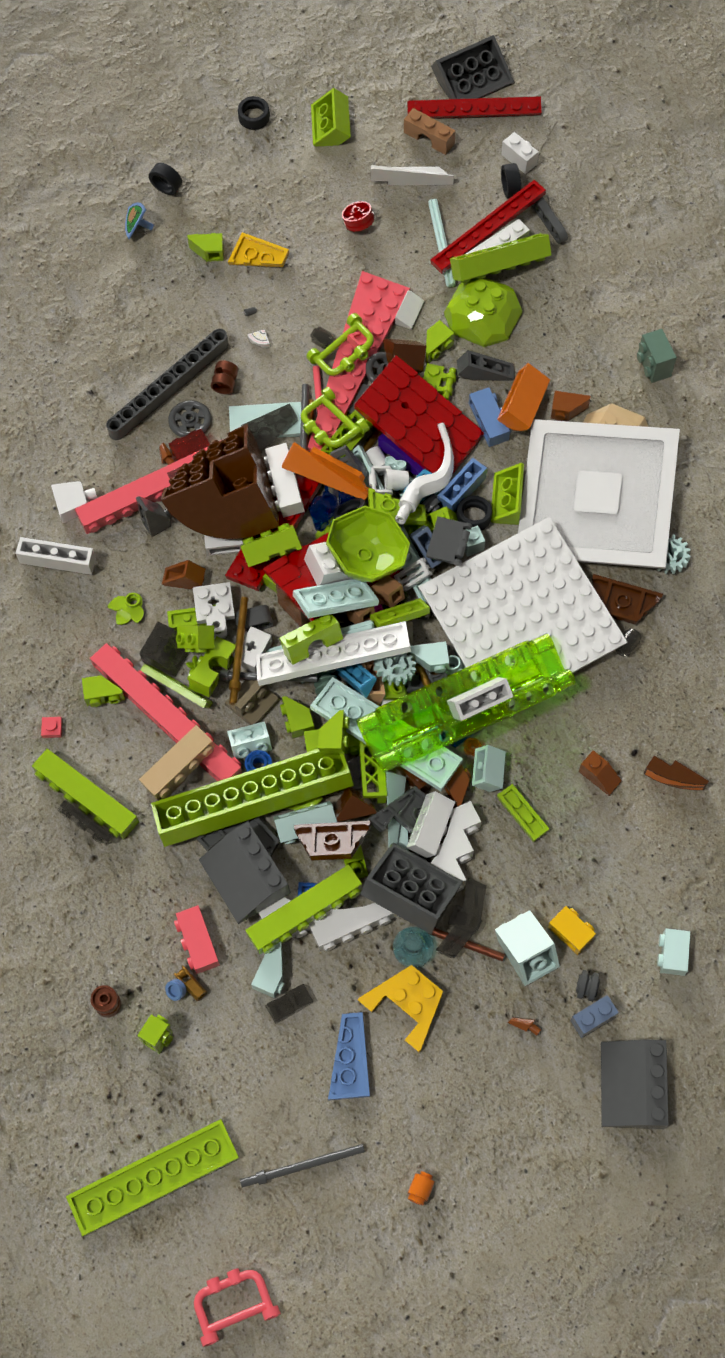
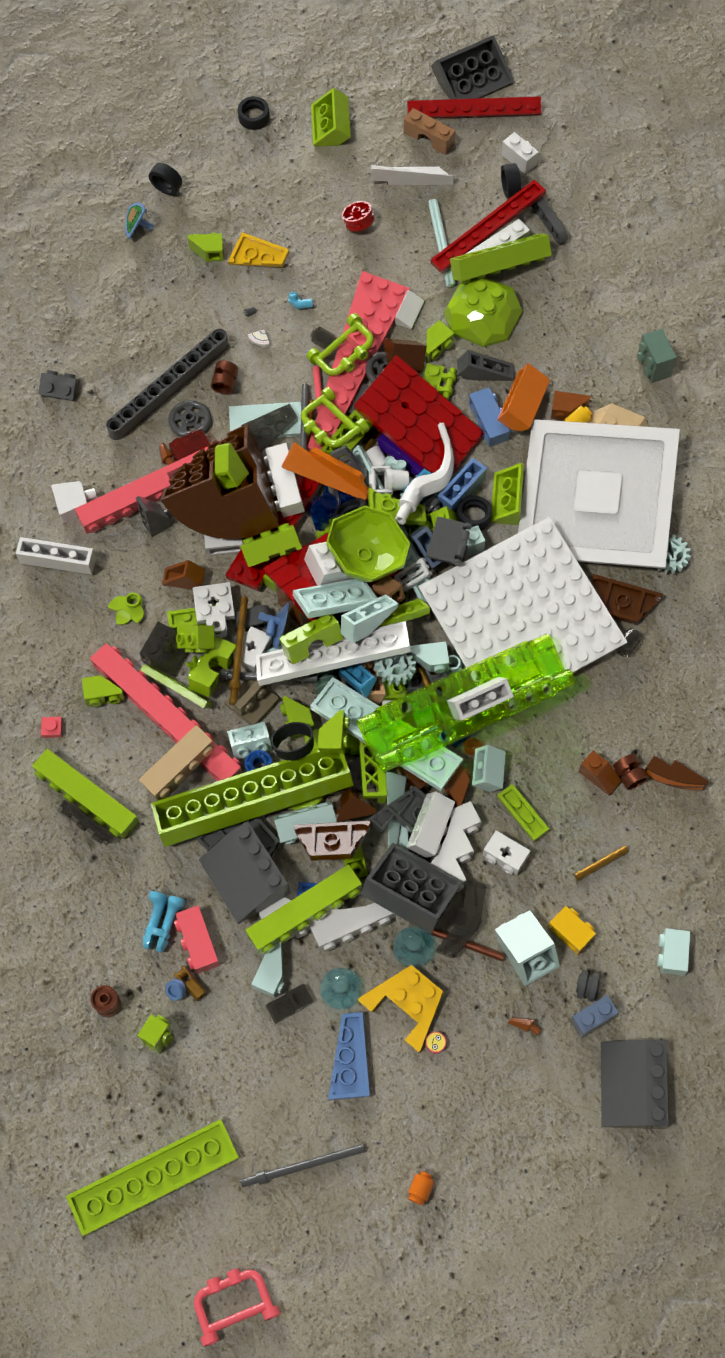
none -> dark grey bracket [38,370,80,400]
none -> medium azure piece [143,891,186,953]
none -> lime slope [215,443,249,489]
none -> medium blue shield [258,602,289,649]
none -> black tyre [271,722,314,761]
none -> medium azure arm [288,292,313,309]
none -> clear light blue plate [320,968,361,1010]
none -> light aqua slope [341,594,399,643]
none -> tile [425,1032,446,1054]
none -> white brick [483,831,530,876]
none -> yellow brick [564,406,593,423]
none -> pearl gold bar [574,845,629,881]
none -> copper wheel [613,754,649,790]

